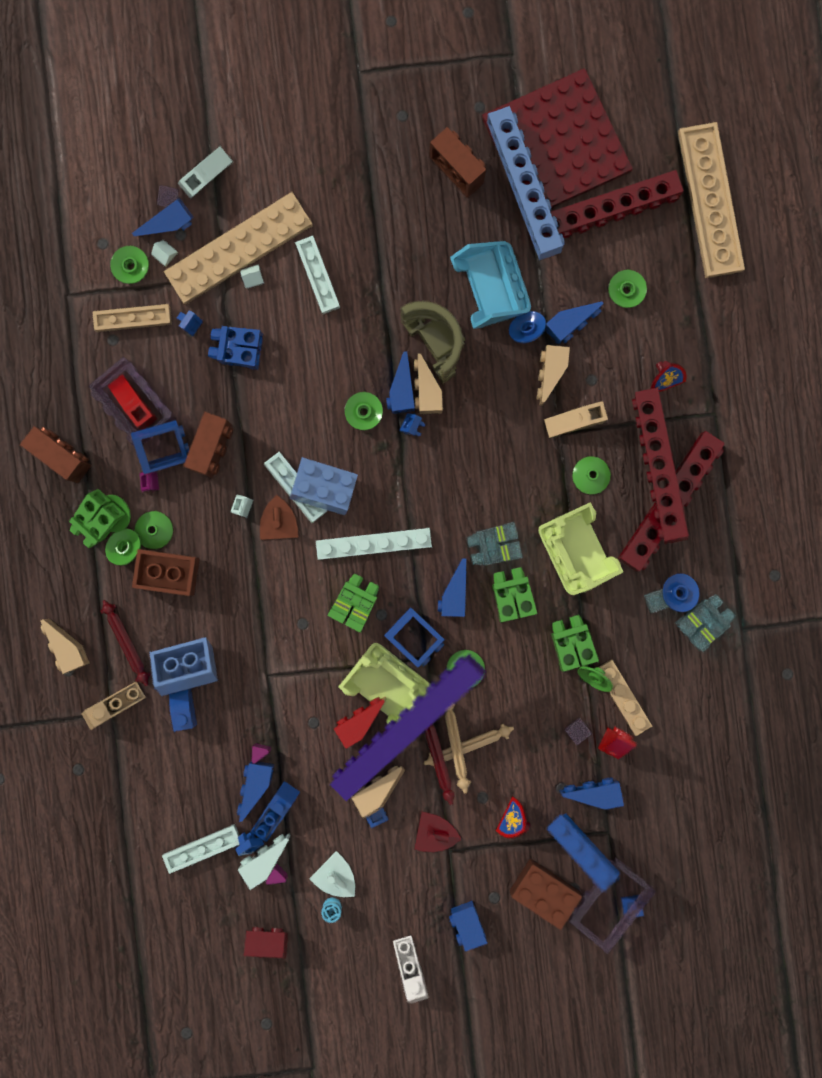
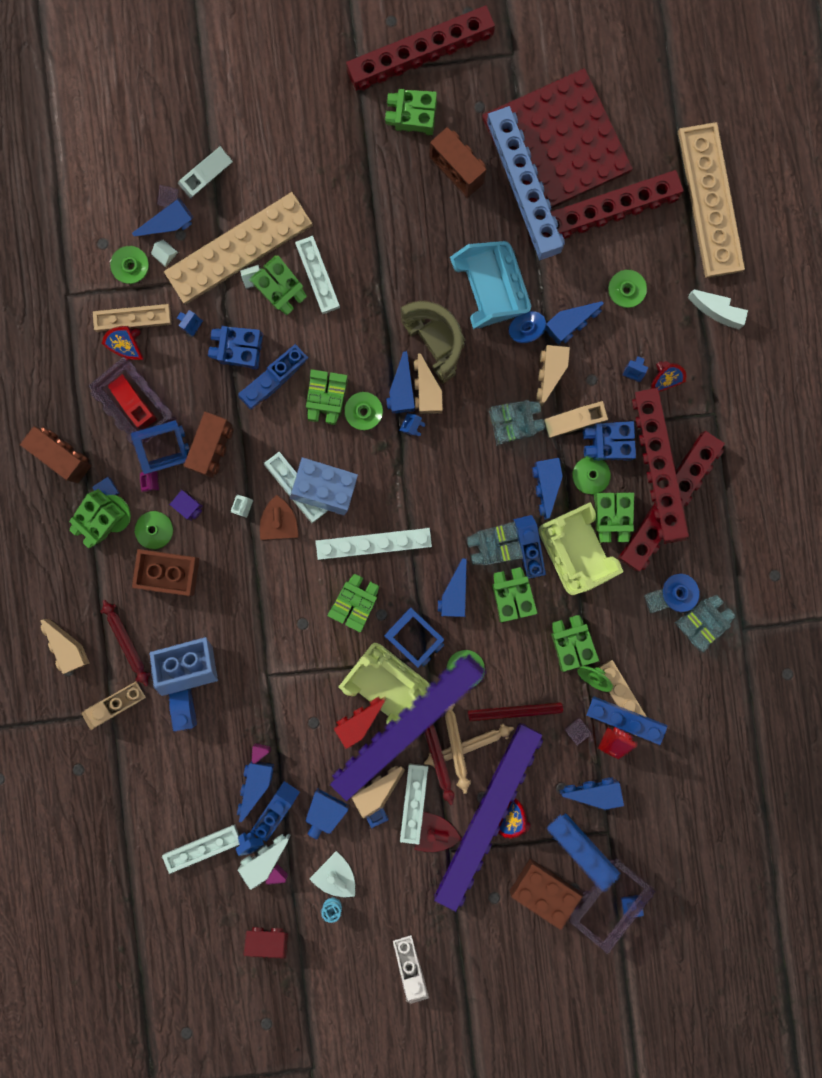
bright green dish [105,529,141,566] -> none
blue brick [449,900,487,952] -> none
none -> blue tile [92,477,120,495]
none -> shield [101,326,144,360]
none -> dark purple brick [169,490,203,520]
none -> blue slope [238,344,308,410]
none -> bright green hips [249,255,307,315]
none -> bright green hips [306,369,348,425]
none -> blue torso [306,788,349,839]
none -> dark red brick [346,5,495,91]
none -> bright green hips [385,89,437,135]
none -> light aqua plate [400,763,428,844]
none -> dark purple brick [434,723,543,911]
none -> dark red axle [468,702,563,721]
none -> clear light blue hips [489,400,545,445]
none -> blue slope [513,515,546,579]
none -> blue slope [532,458,563,520]
none -> blue hips [583,421,636,460]
none -> blue plate [586,696,668,745]
none -> bright green hips [594,493,634,542]
none -> blue tile [623,356,648,382]
none -> light aqua slope [688,290,748,329]

